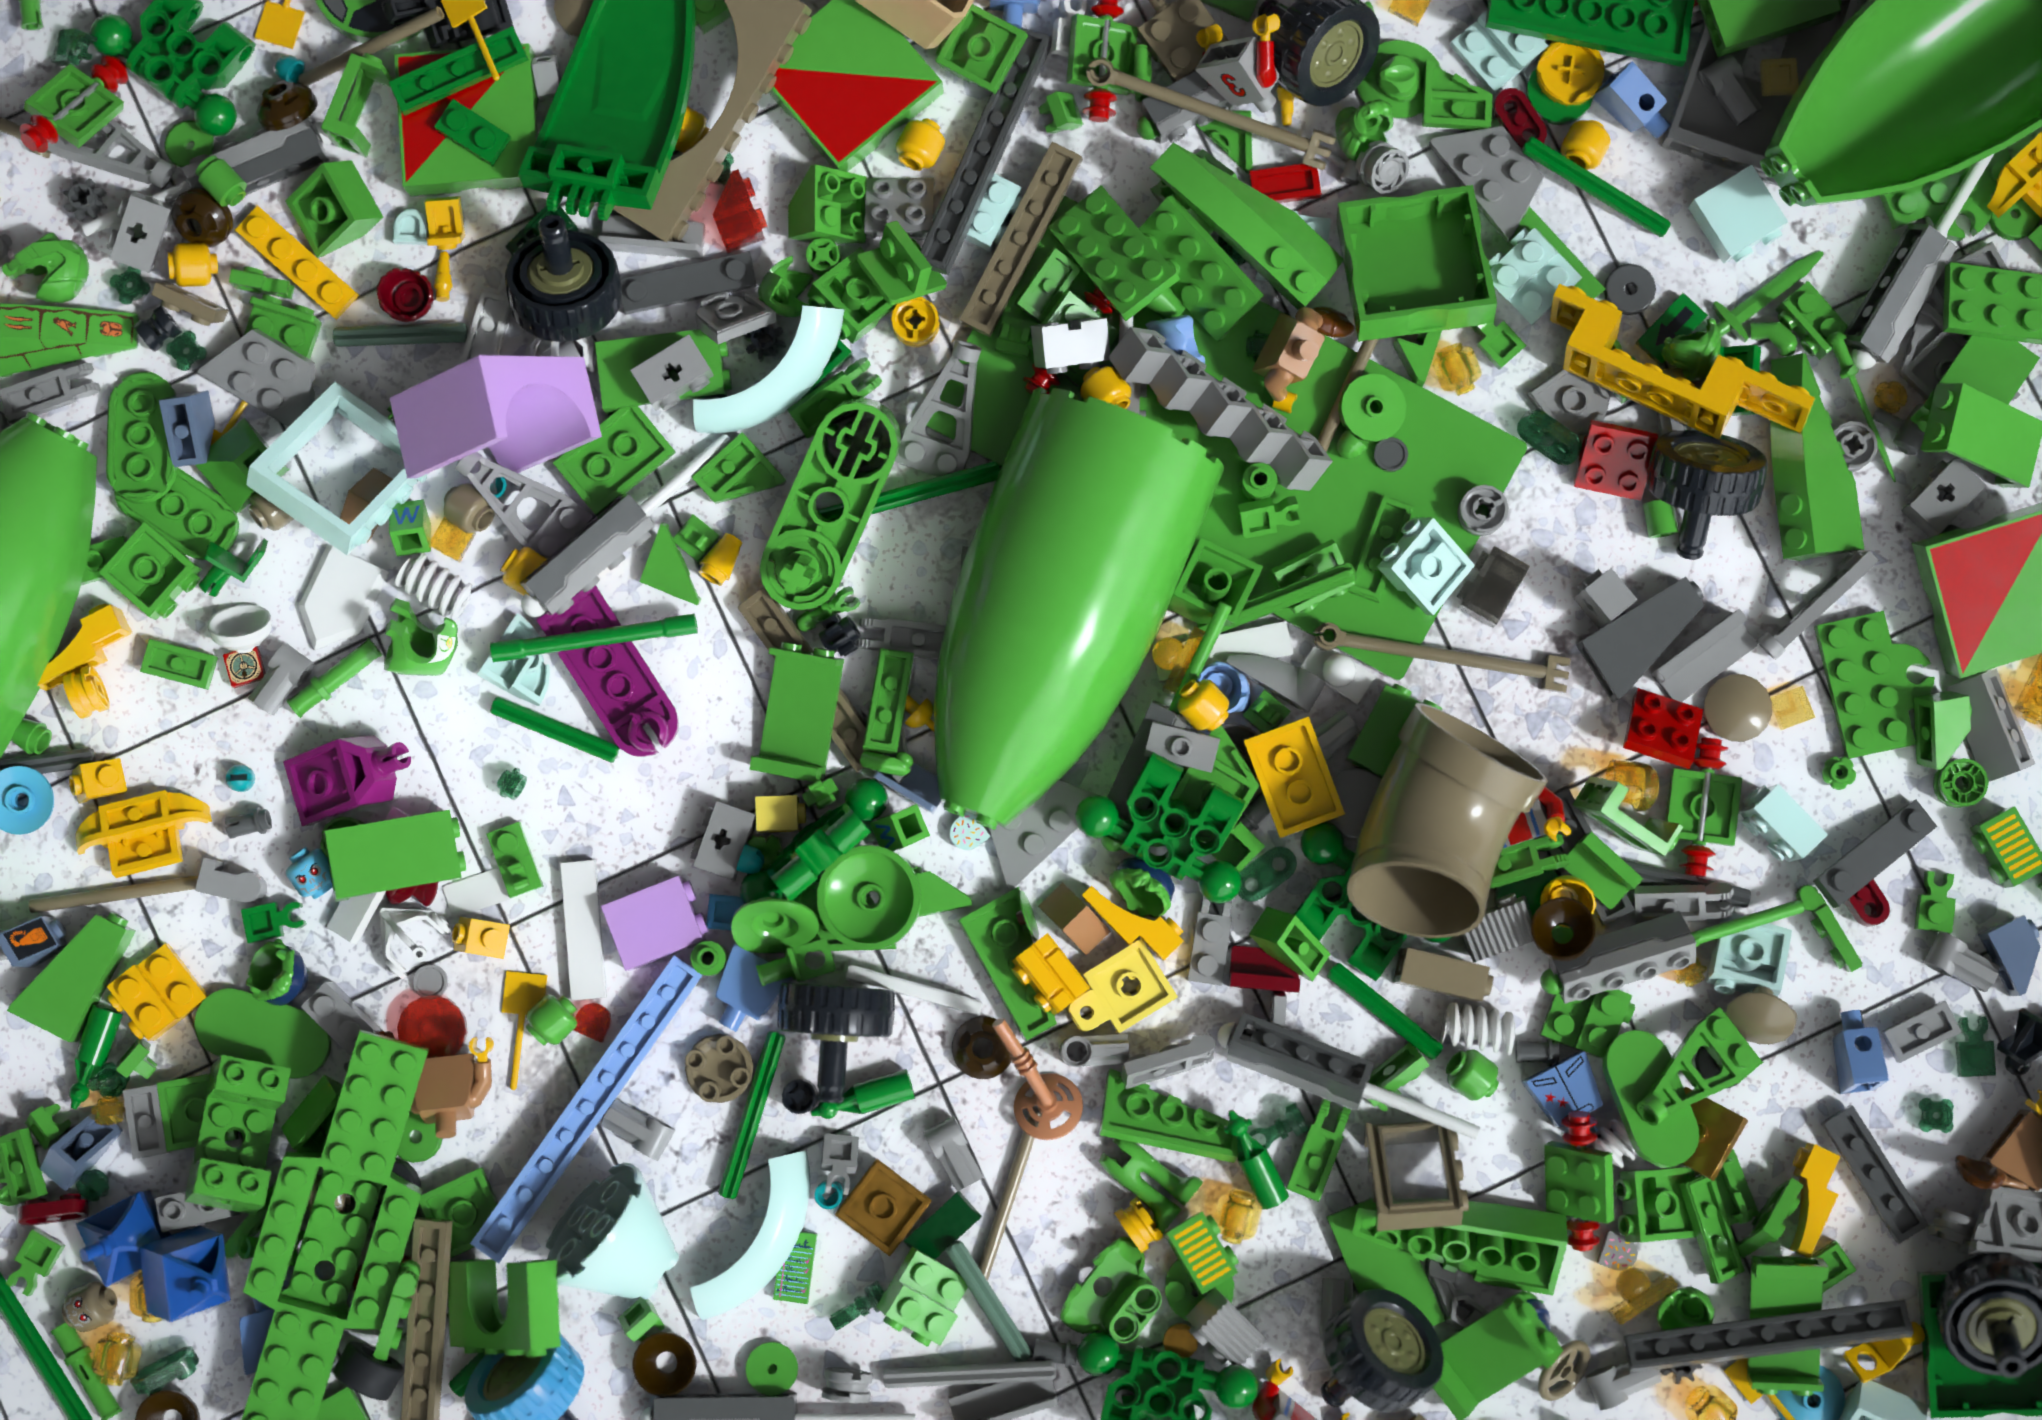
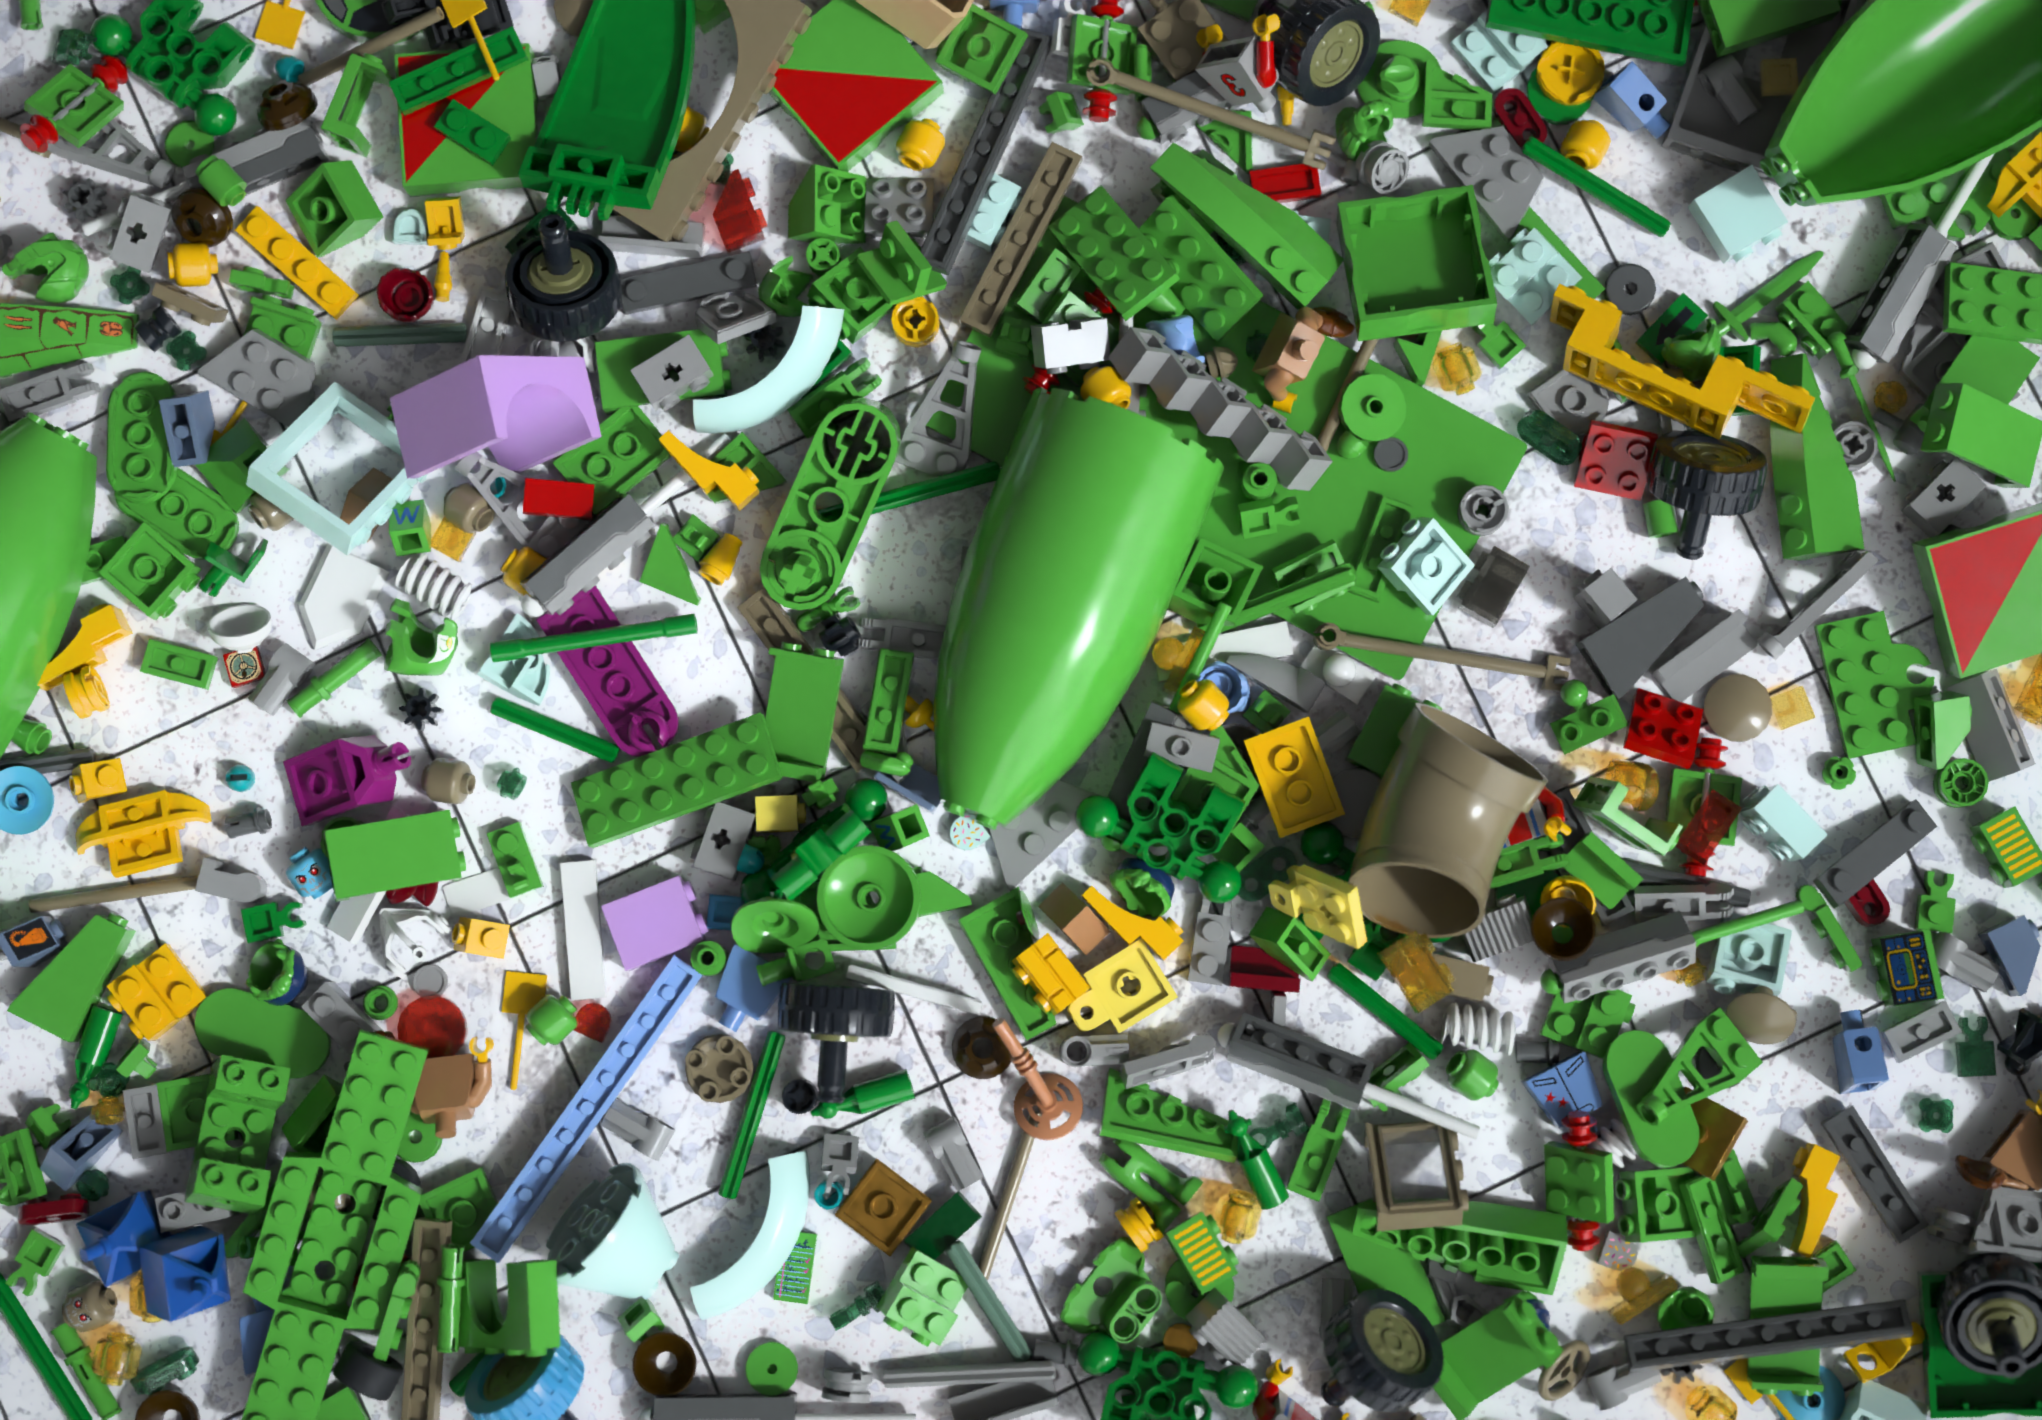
none -> bright green plate [363,986,398,1020]
none -> black gear [399,688,444,732]
none -> dark tan head [421,758,476,804]
none -> bright green pin [436,1243,465,1353]
none -> red tile [523,478,595,520]
none -> bright green plate [571,713,783,848]
none -> yellow slope [659,430,760,511]
none -> dark tan plate [1204,346,1238,380]
none -> light yellow plate [1268,864,1367,949]
none -> clear yellow brick [1378,930,1455,1013]
none -> bright green plate [1550,680,1629,755]
none -> clear red plate [1675,789,1742,865]
none -> slope [1868,929,1945,1007]

